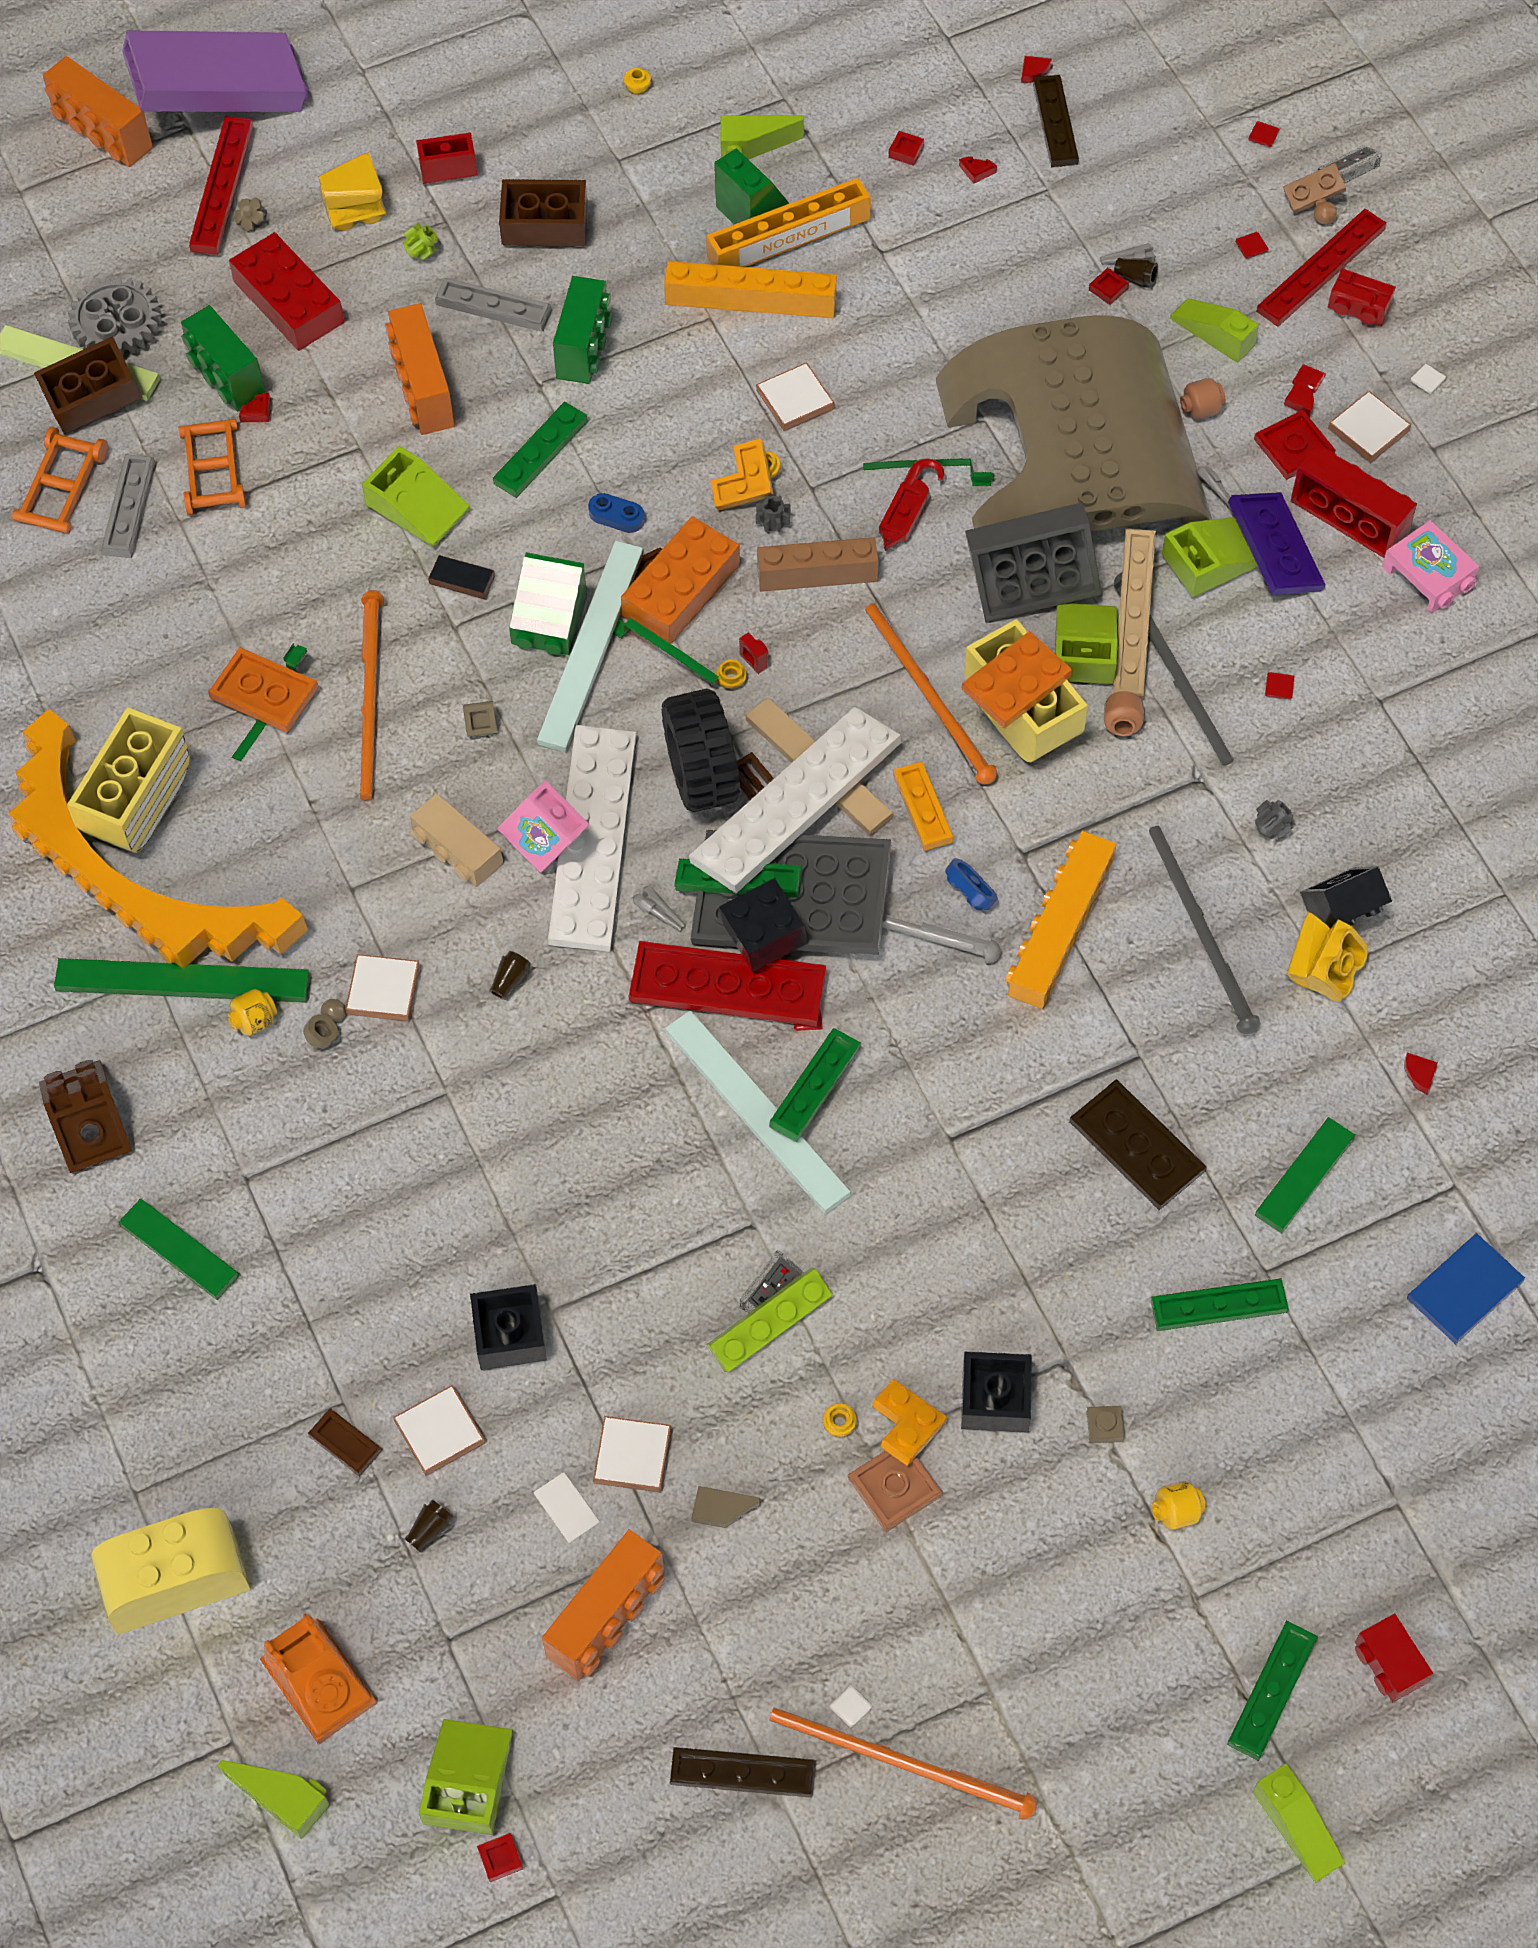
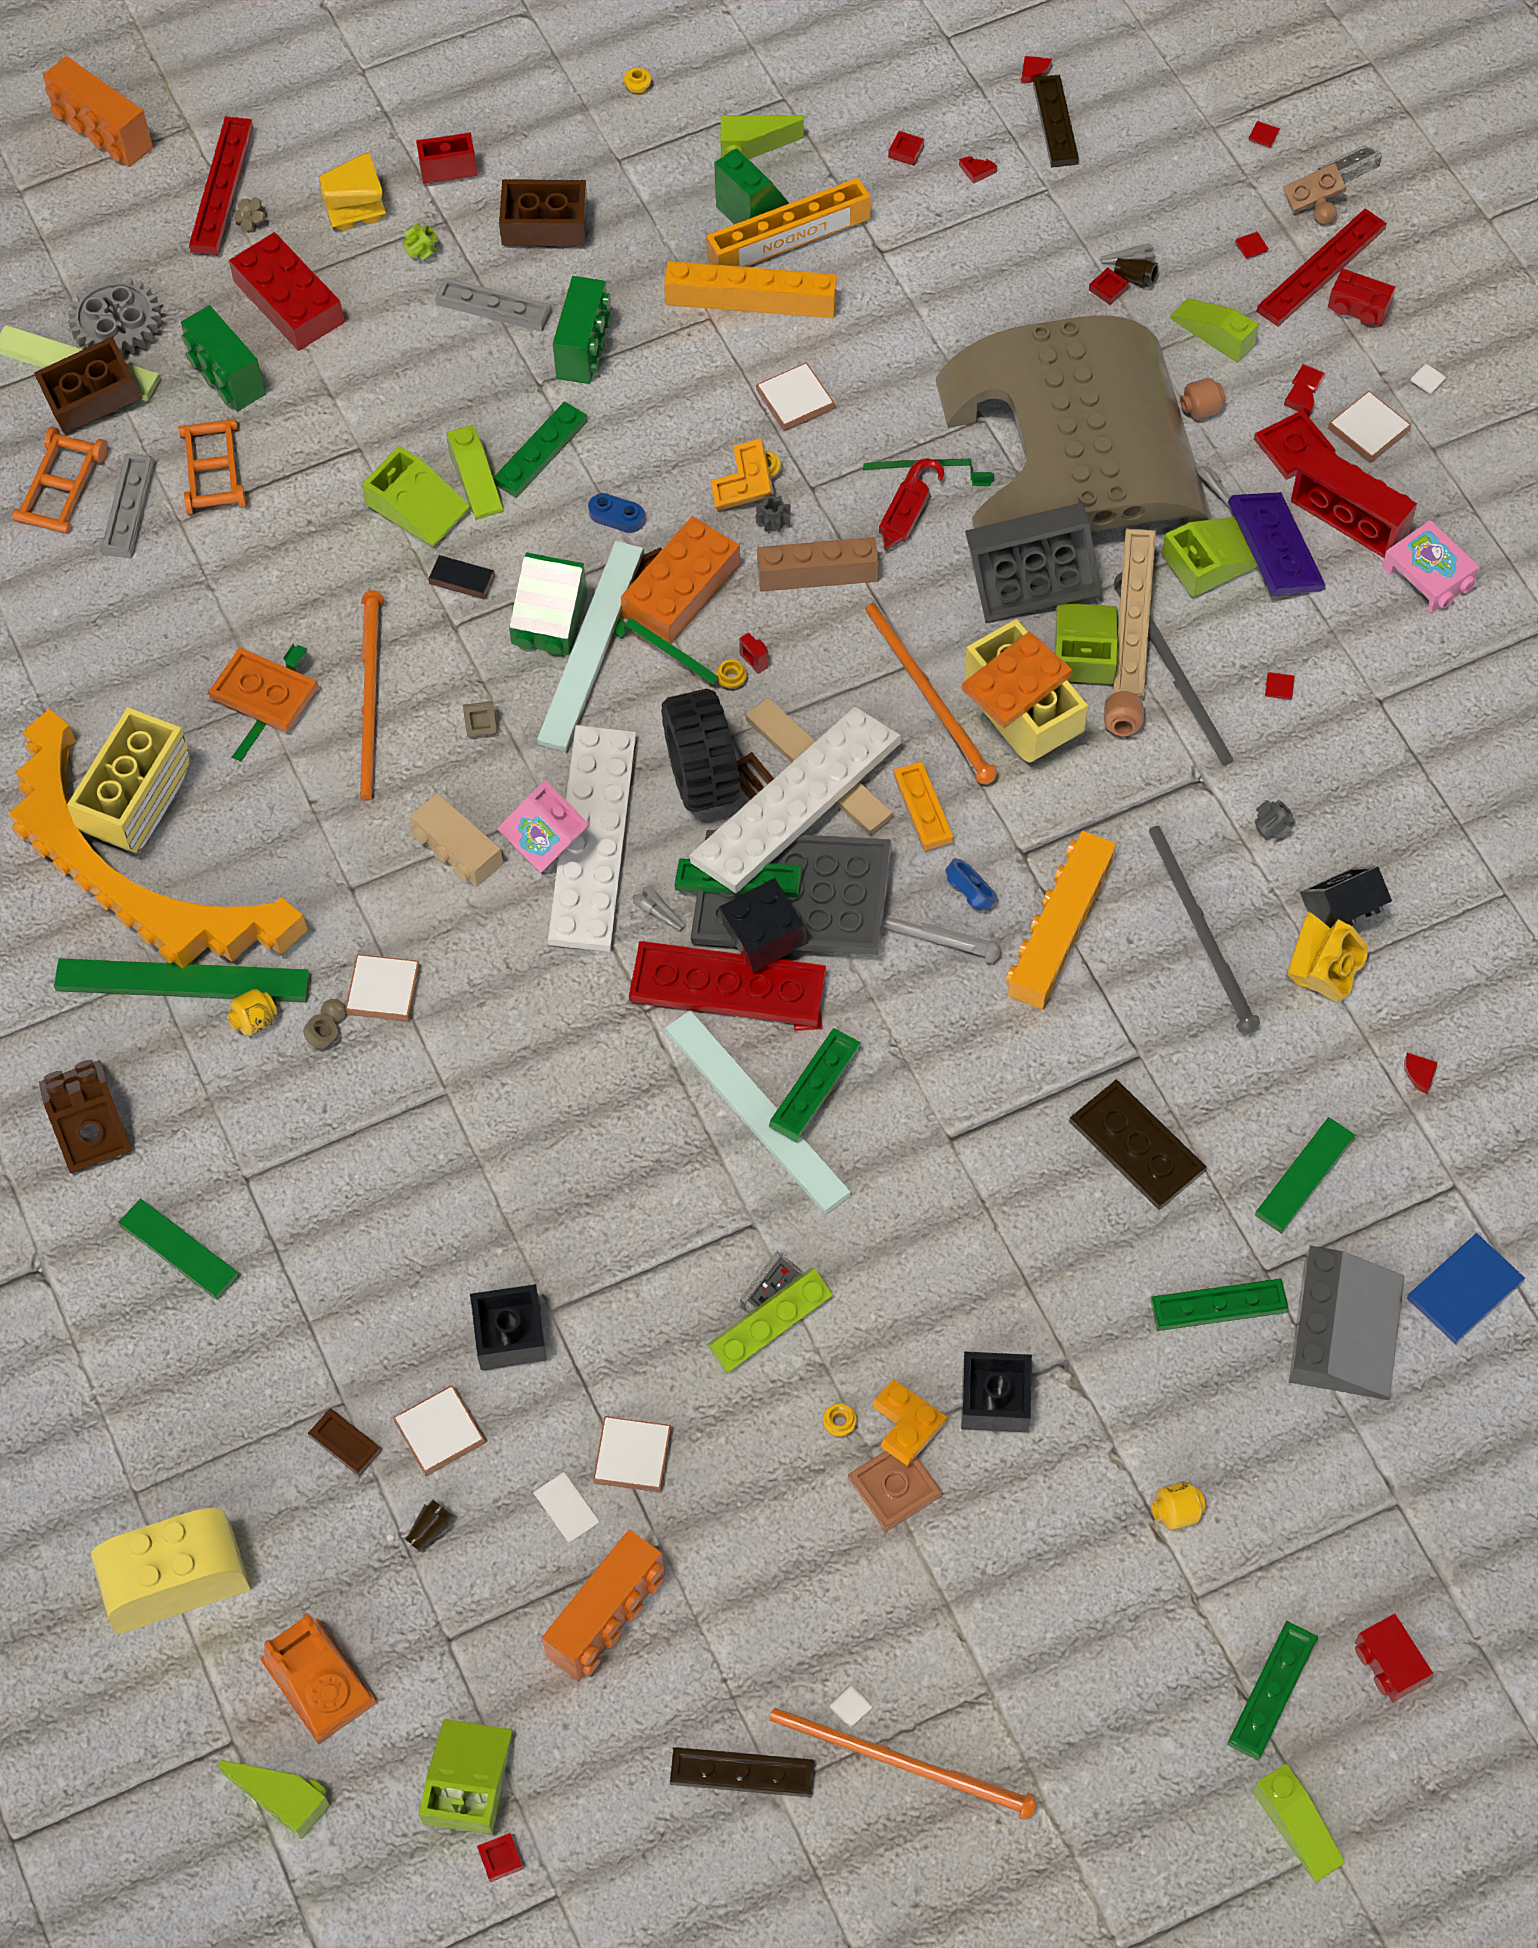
medium lavender brick [122,30,308,112] -> none
red tile [239,393,271,422] -> none
orange brick [385,303,455,435] -> none
dark brown cone [489,951,530,1000] -> none
dark tan tile [691,1486,760,1528] -> none
dark tan plate [1087,1406,1124,1444] -> none
none -> lime slope [446,424,503,520]
none -> slope [1289,1245,1404,1400]

